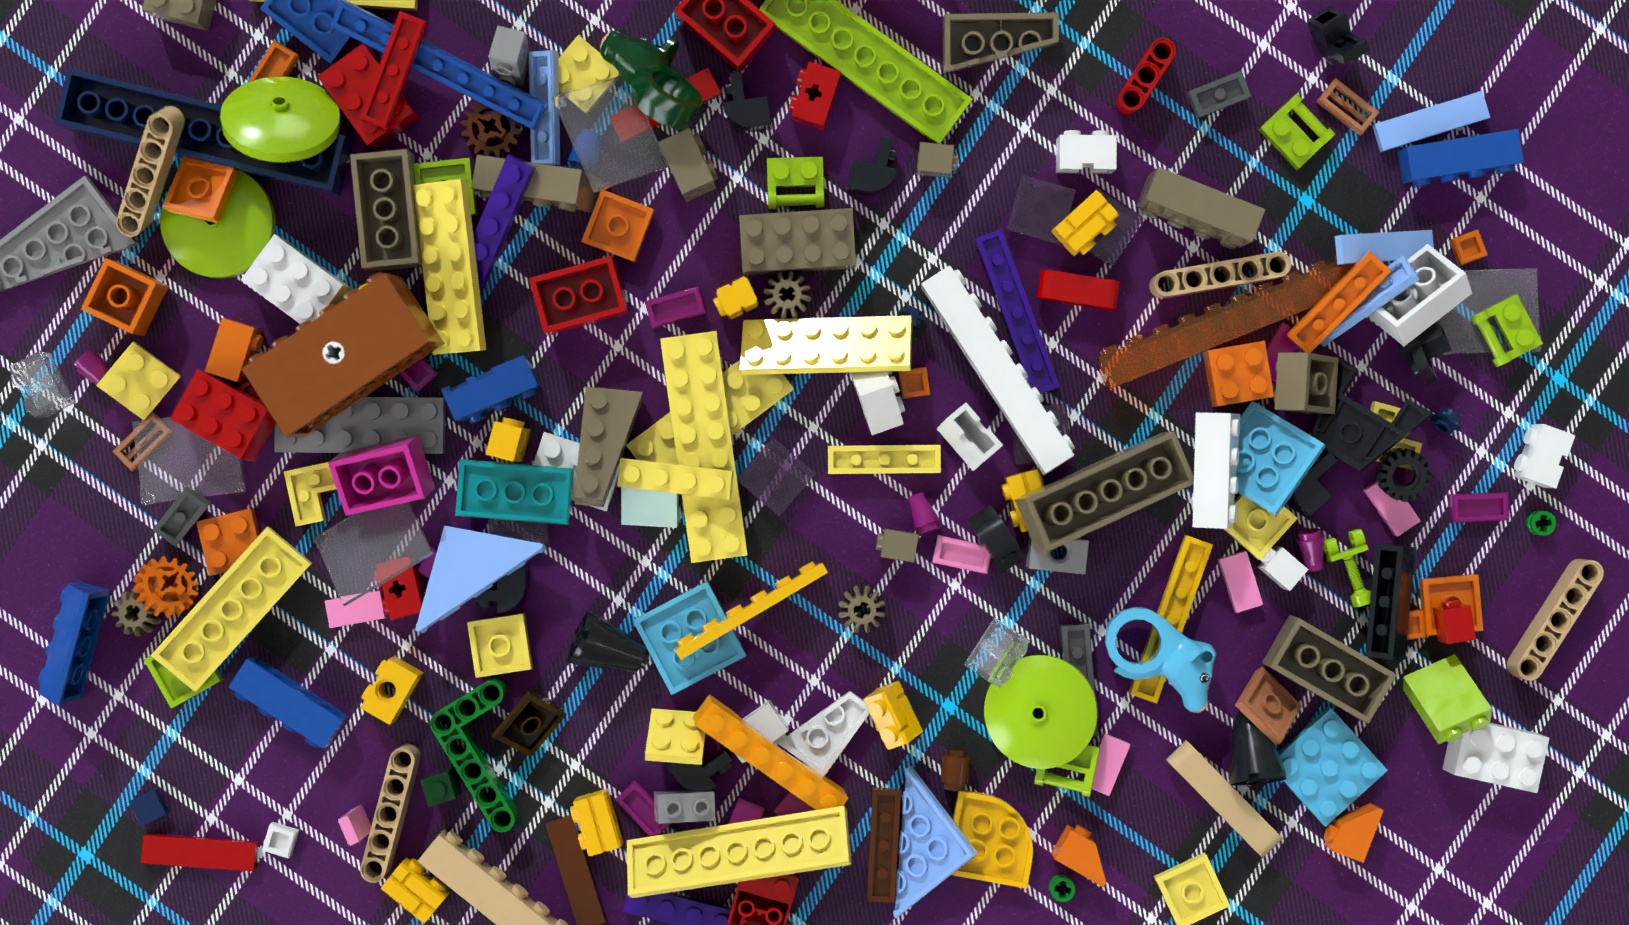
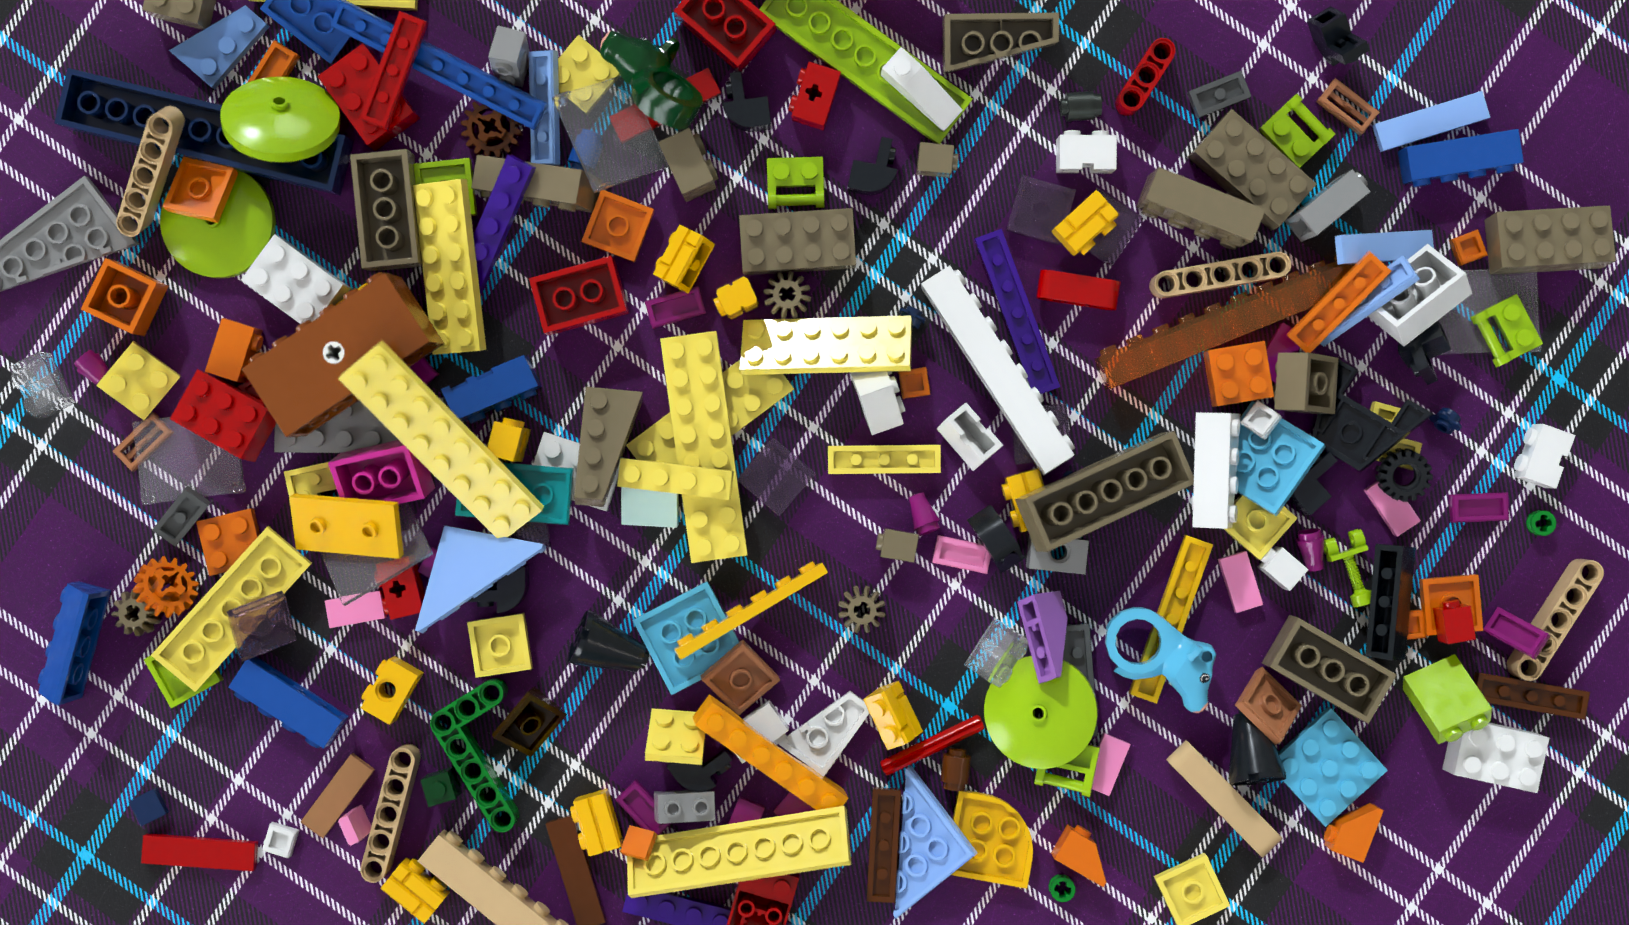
none -> medium blue wing [169,5,270,89]
none -> clear purple plate [226,591,297,662]
none -> yellow plate [289,494,404,559]
none -> medium nougat tile [301,753,375,839]
none -> light yellow plate [338,340,544,538]
none -> orange tile [620,825,658,861]
none -> yellow brick [653,225,715,294]
none -> nougat tile [700,639,780,716]
none -> red axle [880,715,984,775]
none -> white slope [881,47,963,132]
none -> medium lavender slope [1017,591,1067,684]
none -> pearl dark grey brick [1060,91,1102,121]
none -> dark tan brick [1188,109,1317,231]
none -> white tile [1240,400,1282,440]
none -> light grey brick [1285,169,1371,242]
none -> reddish brown plate [1474,672,1590,720]
none -> magenta tile [1483,607,1550,660]
none -> dark tan brick [1484,206,1616,275]

